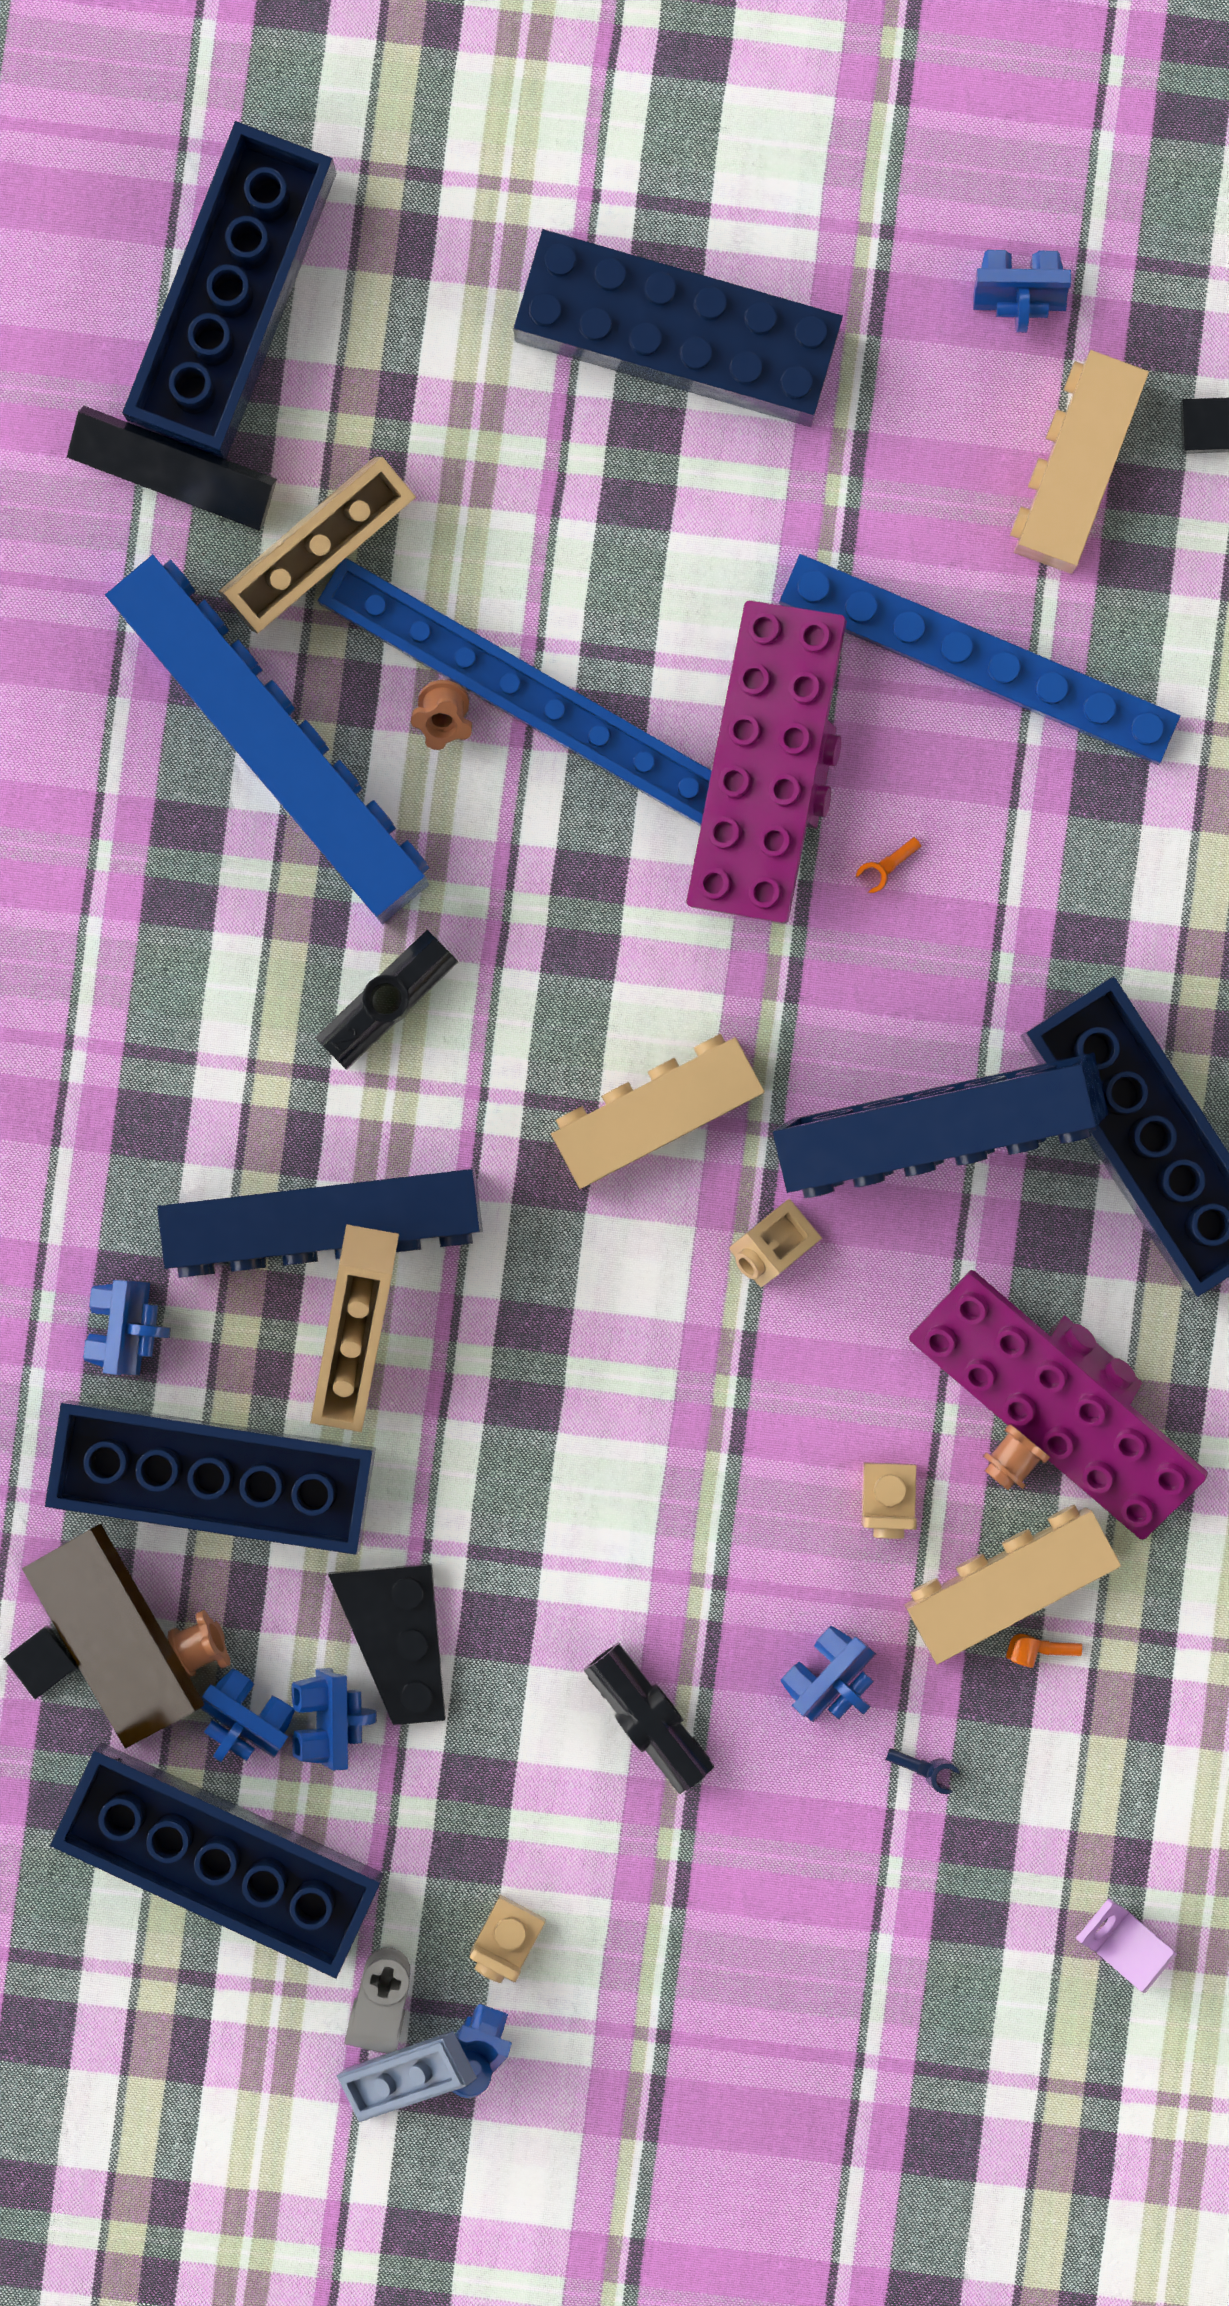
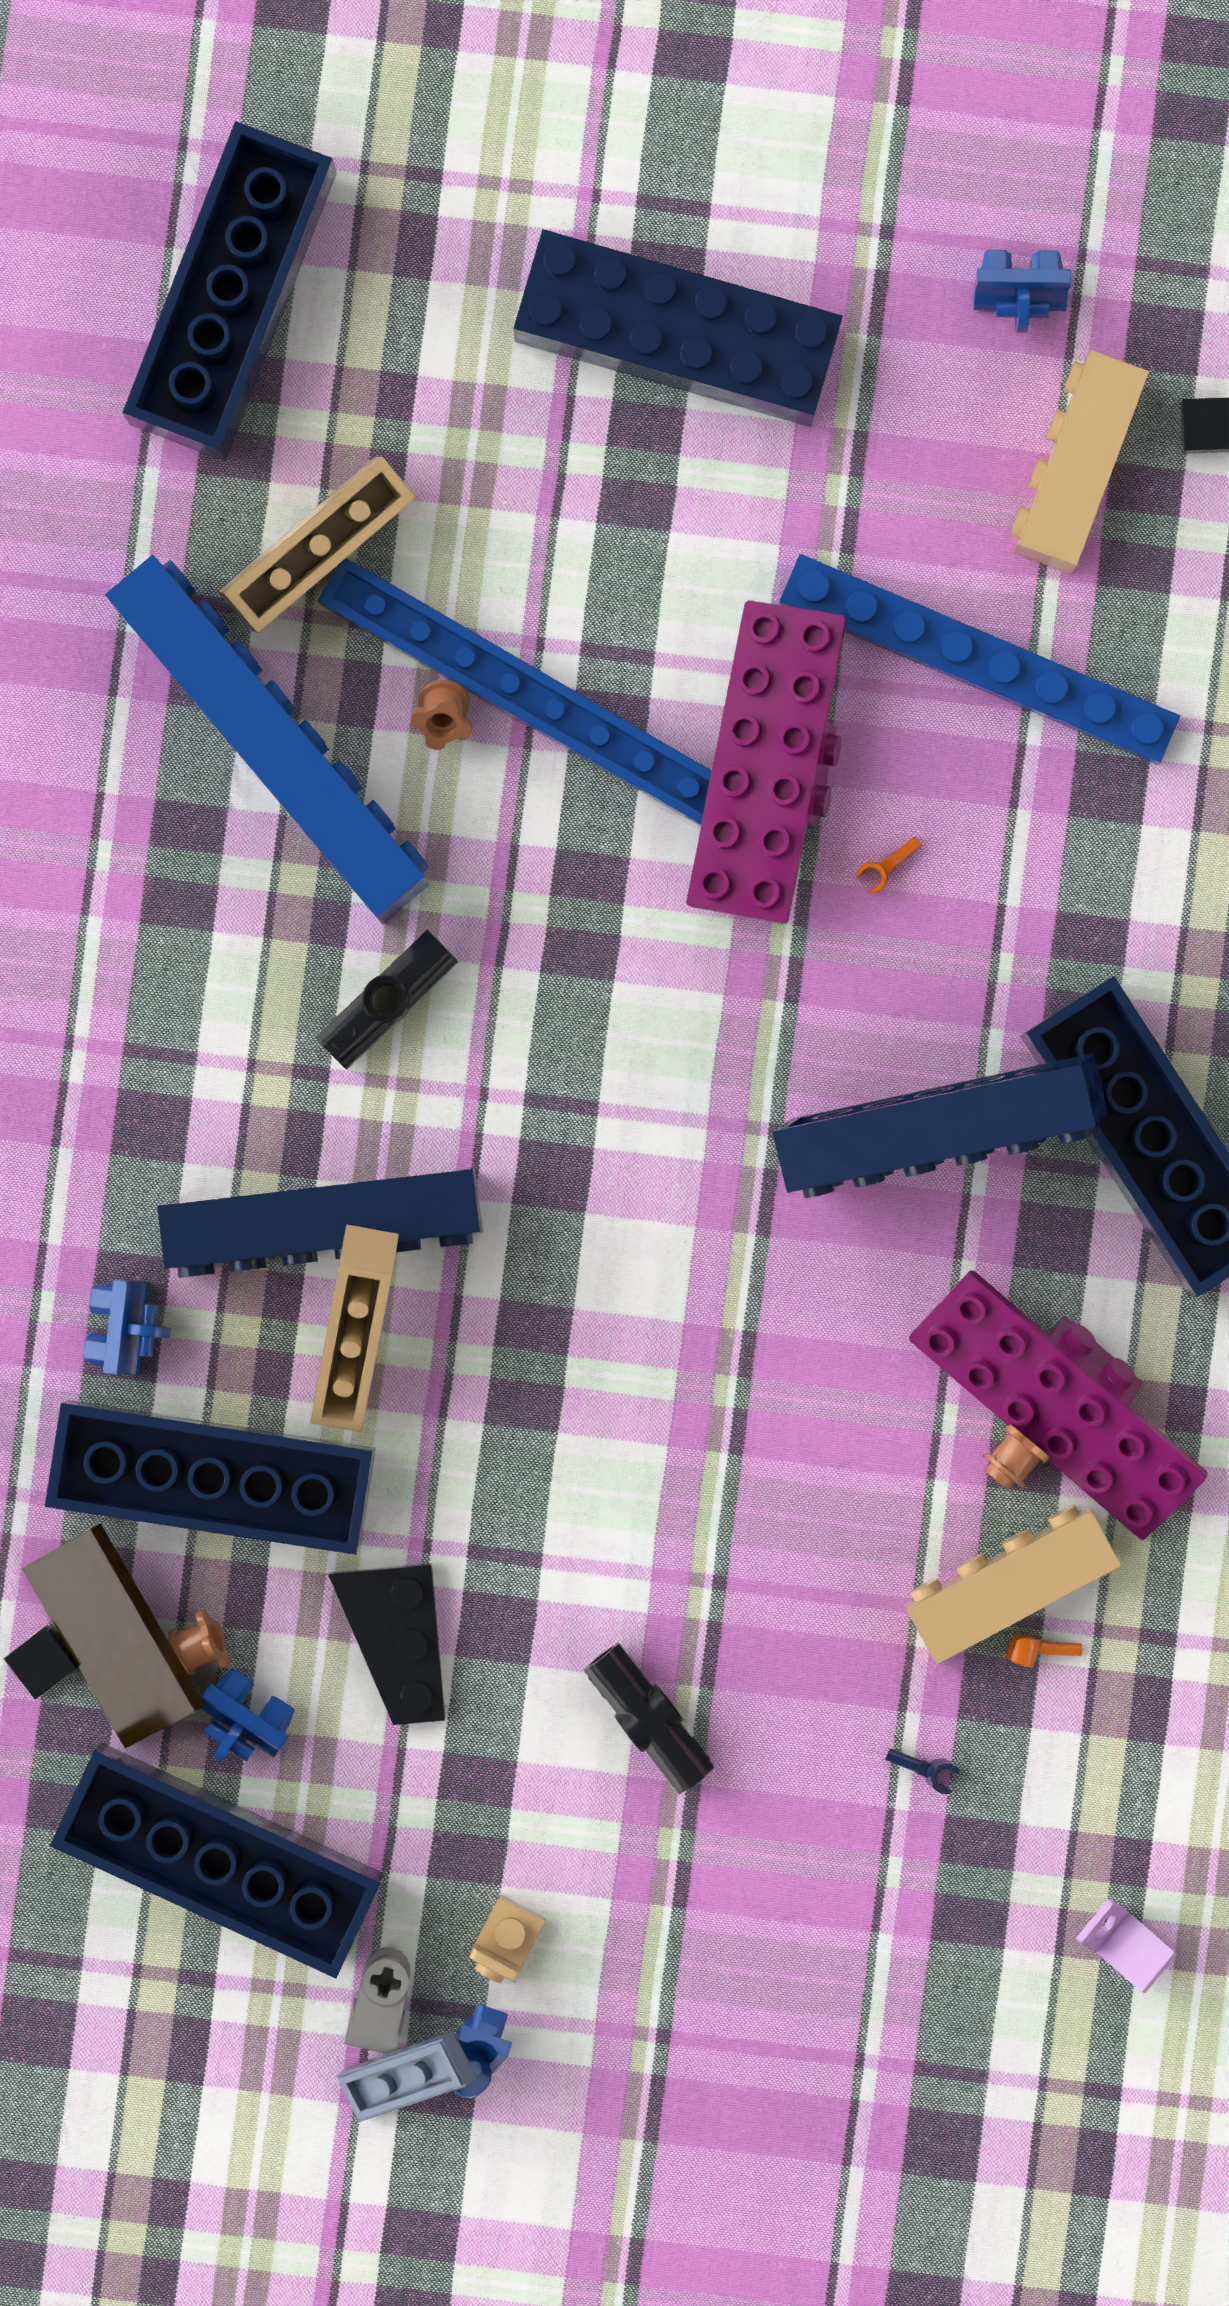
black tile [66,406,277,531] -> none
blue hips [292,1668,377,1771] -> none
tan brick [551,1034,765,1189] -> none
tan bracket [729,1198,822,1287] -> none
blue hips [781,1626,876,1722] -> none
tan bracket [861,1462,917,1539] -> none

